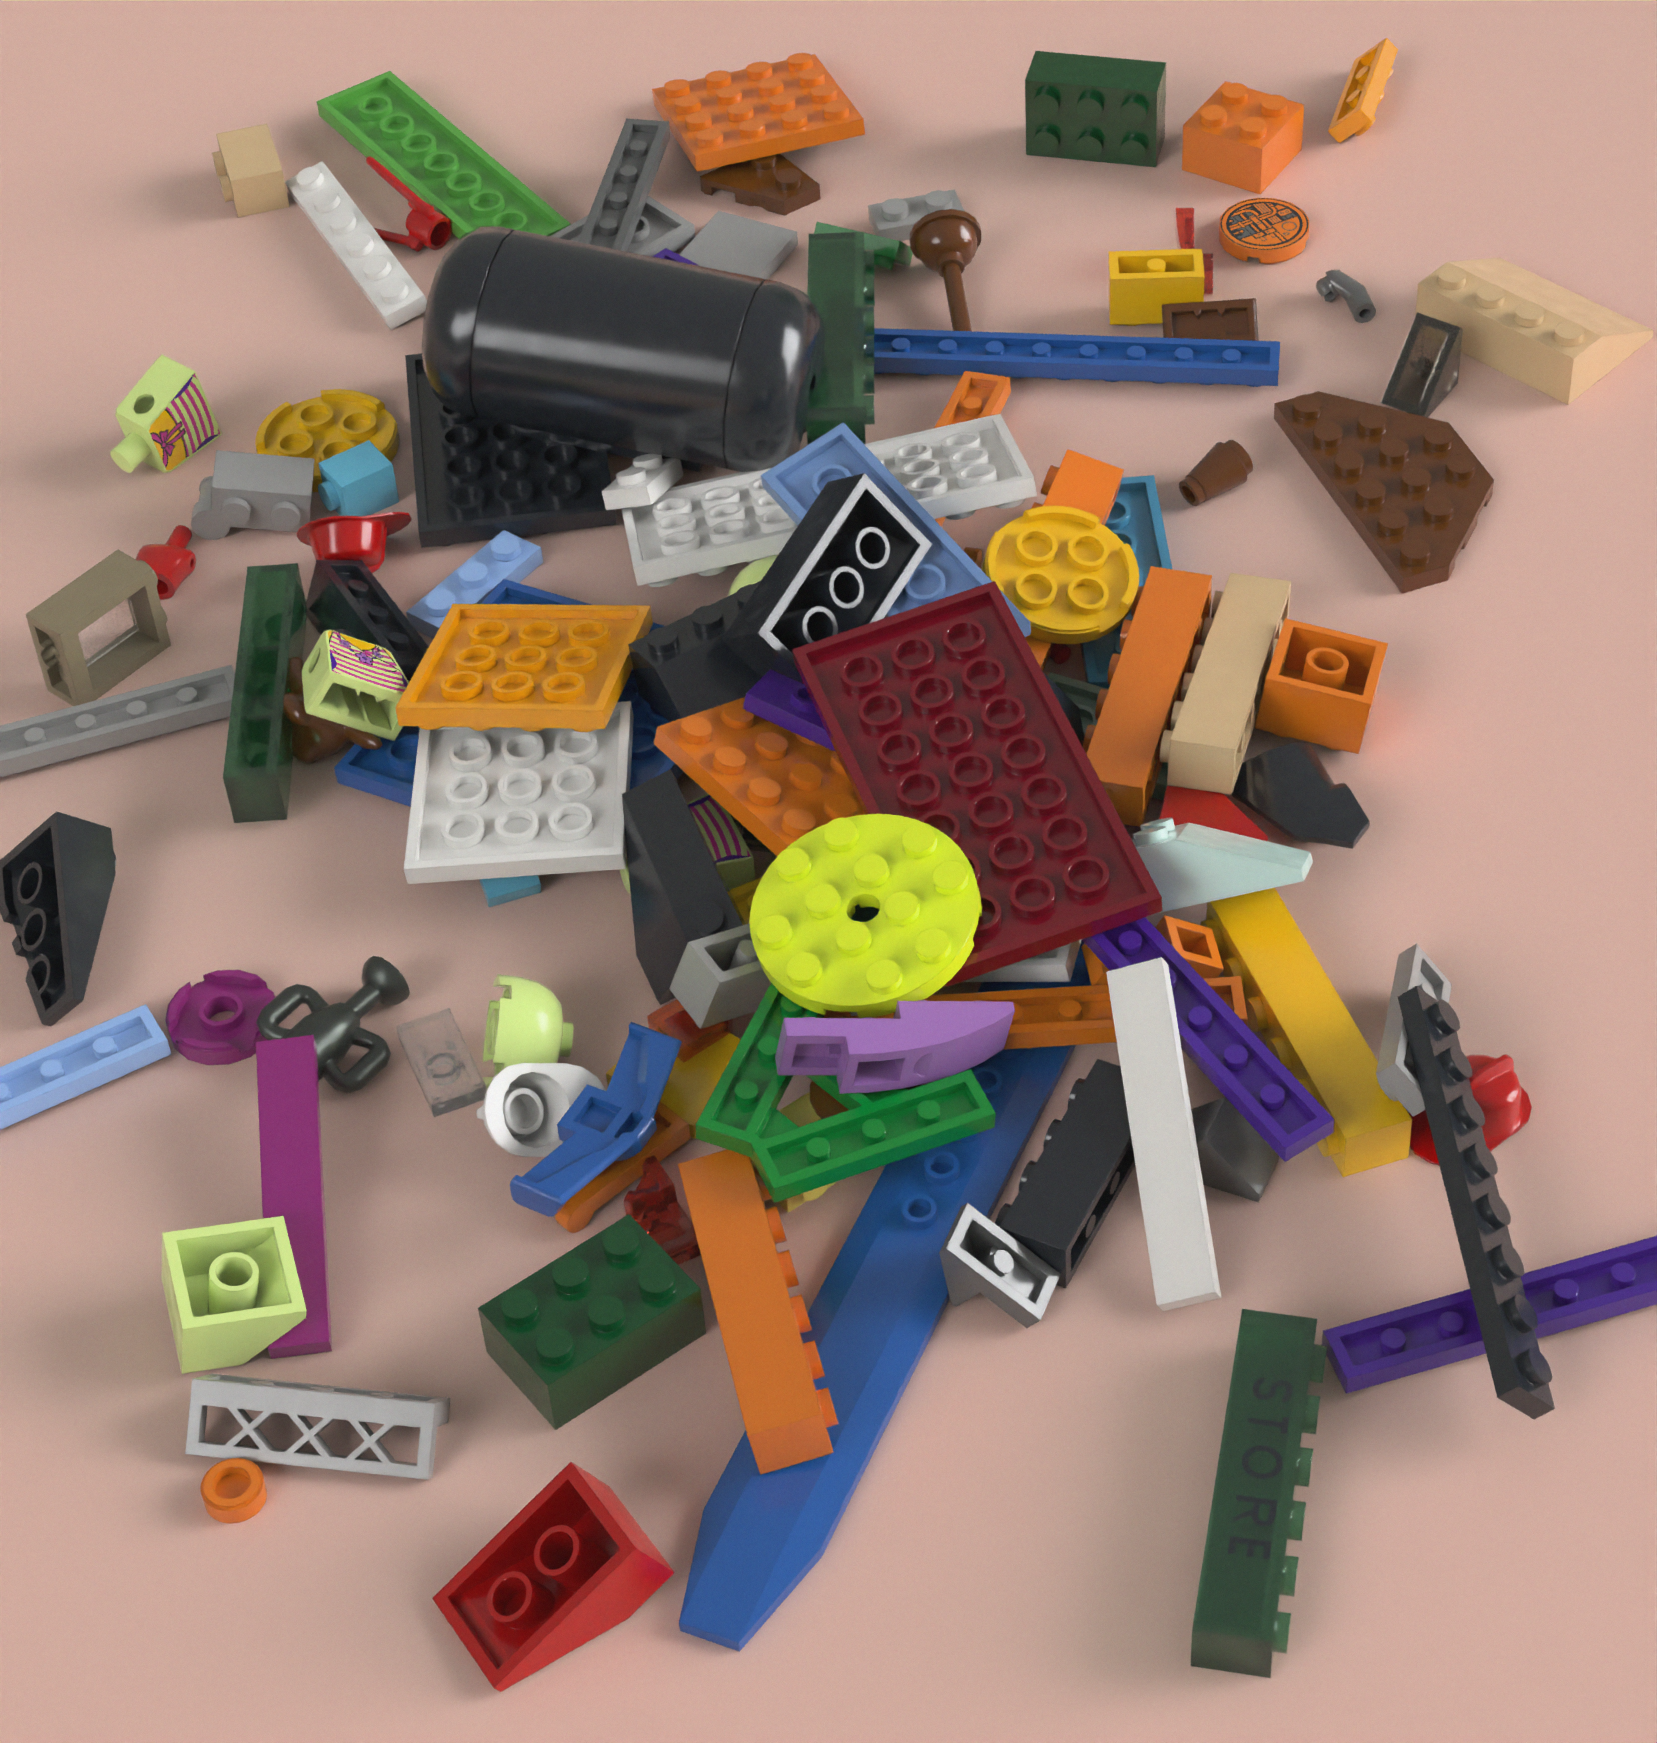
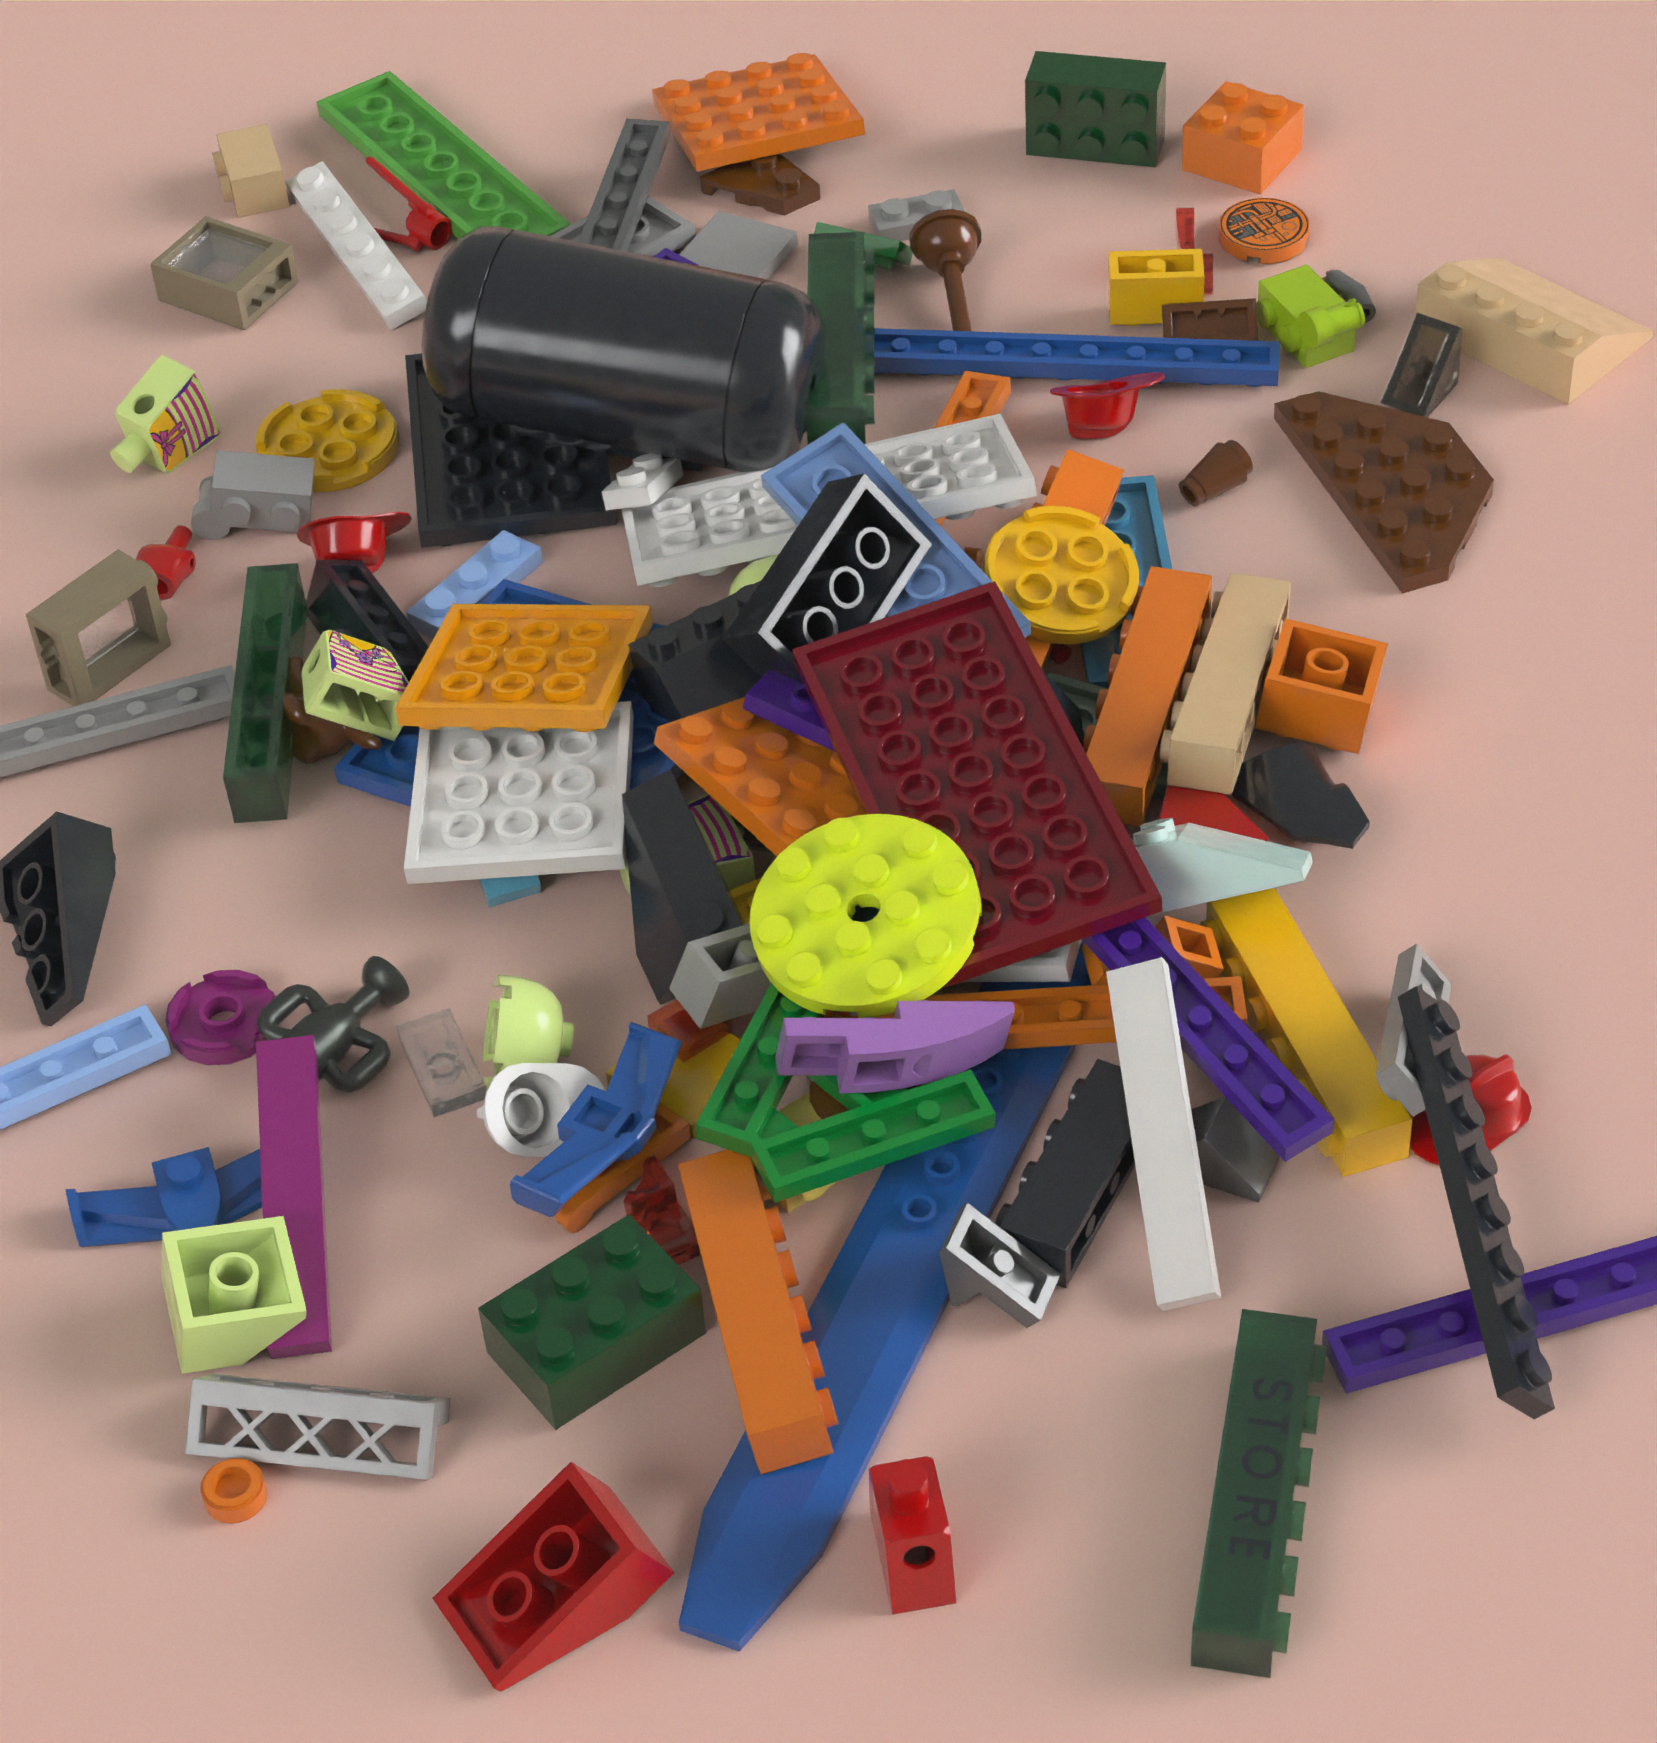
medium azure brick [318,440,399,516] -> none
light orange plate [1328,38,1398,143] -> none
none -> blue plate [65,1147,262,1247]
none -> dark tan window [150,216,299,330]
none -> red torso [868,1456,956,1615]
none -> red piece [1050,372,1165,439]
none -> lime hinge [1256,264,1365,368]

